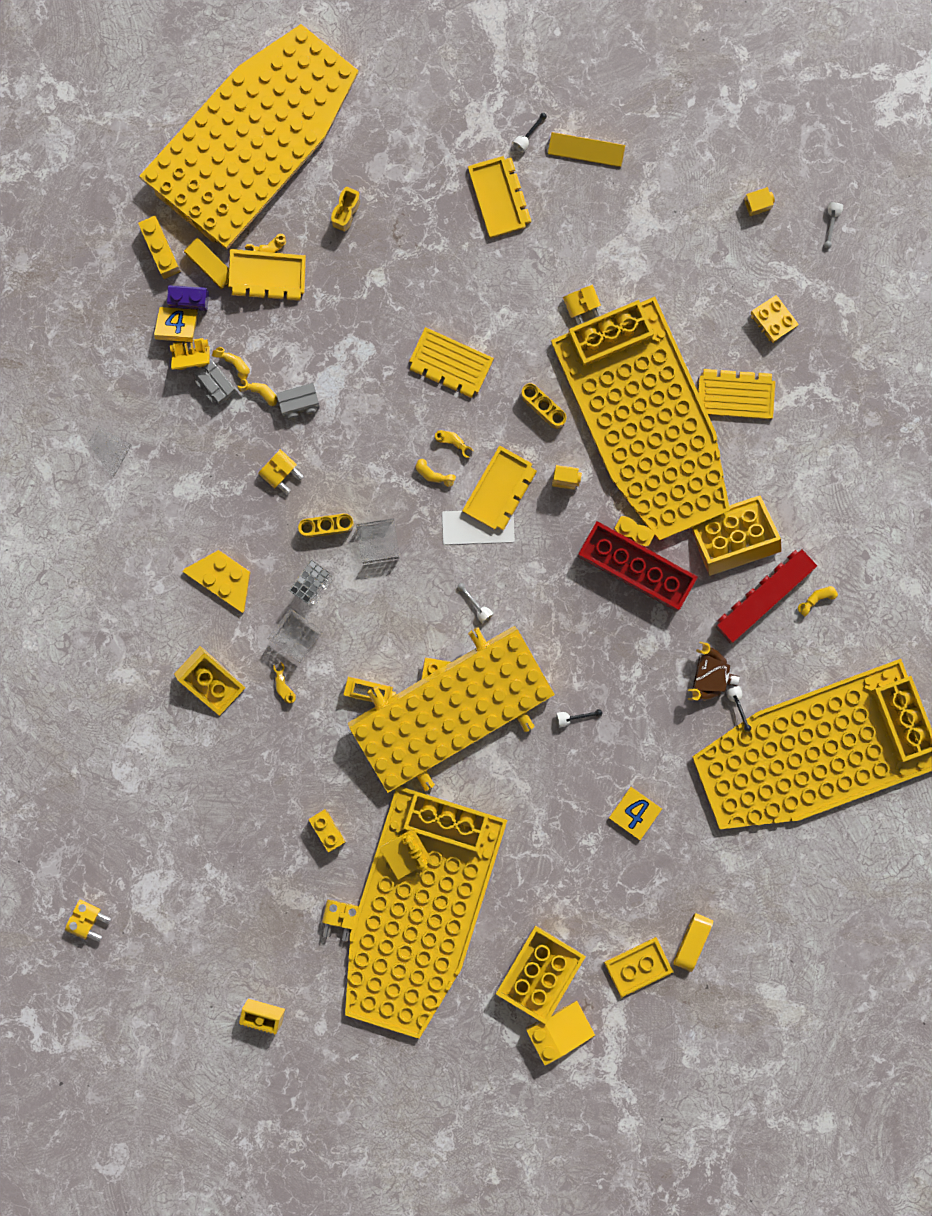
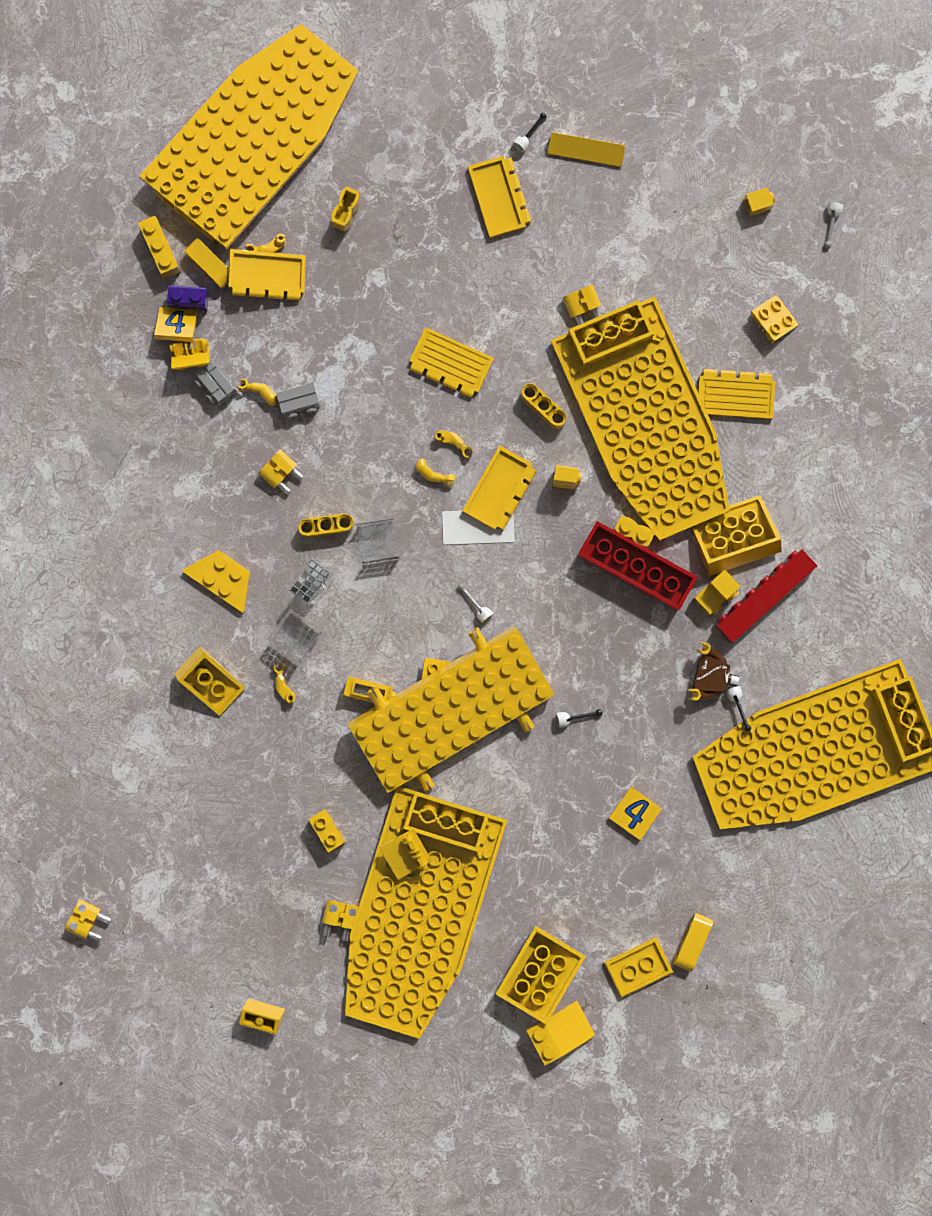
yellow arm [212,347,250,379] -> none
yellow arm [798,586,838,617] -> none
none -> yellow brick [693,570,741,616]

